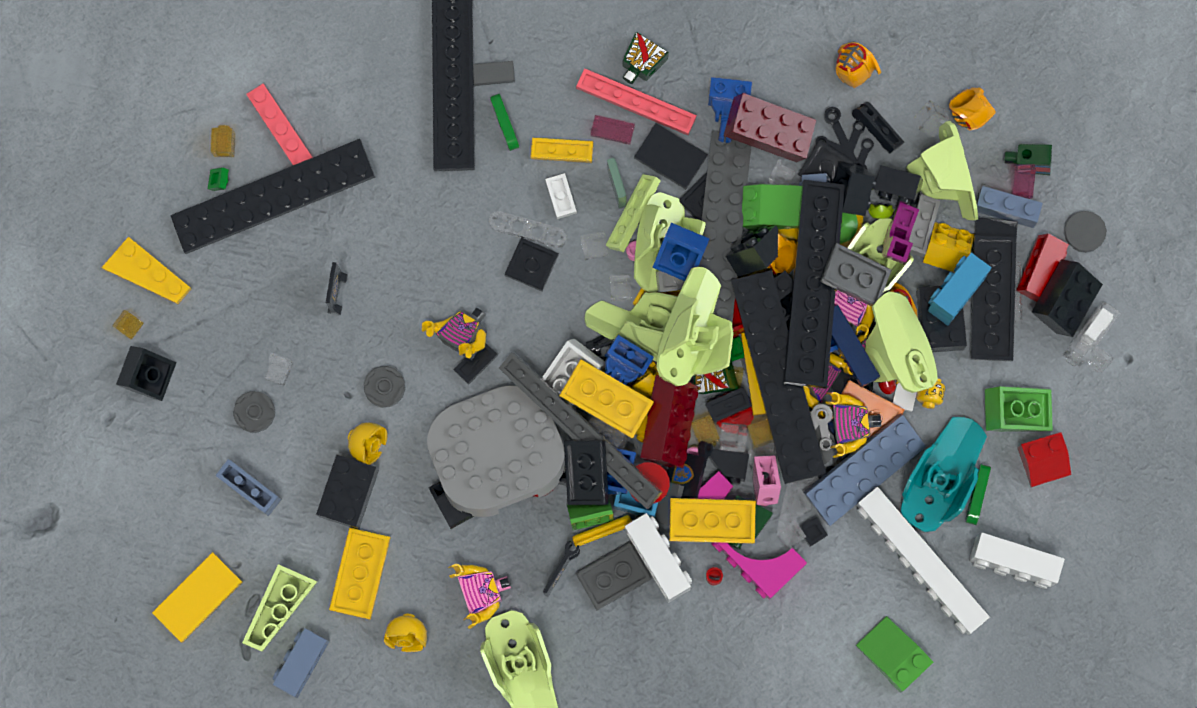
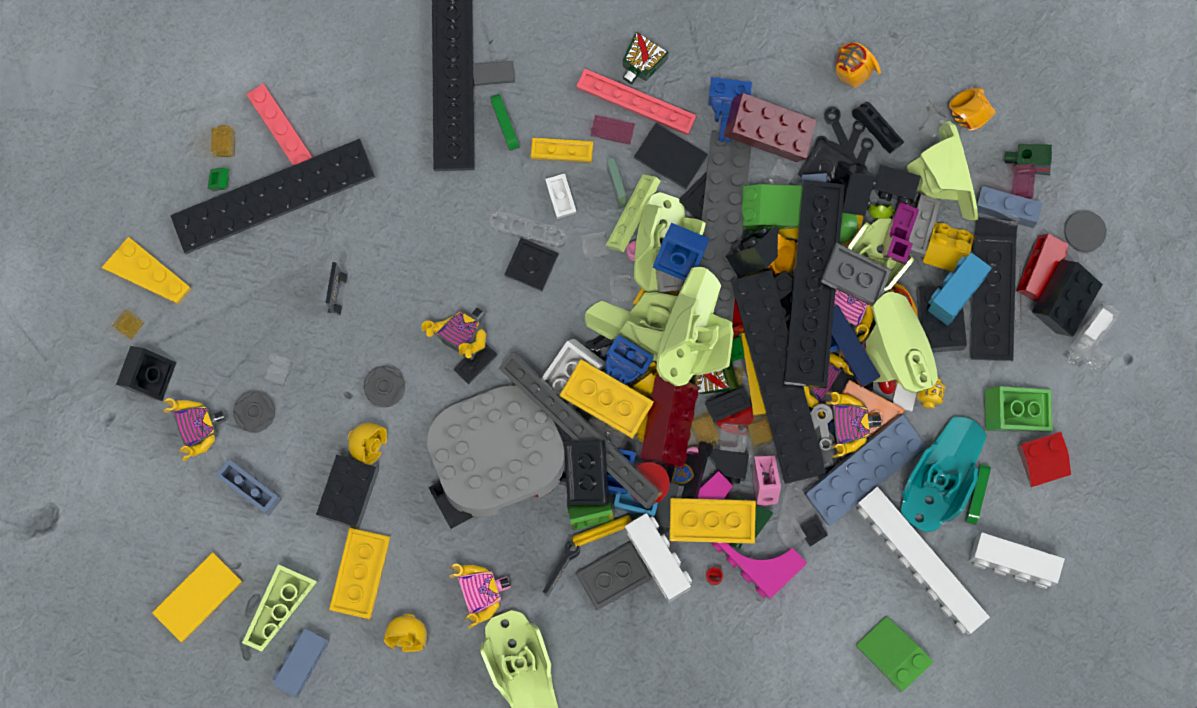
none -> torso [162,398,226,462]

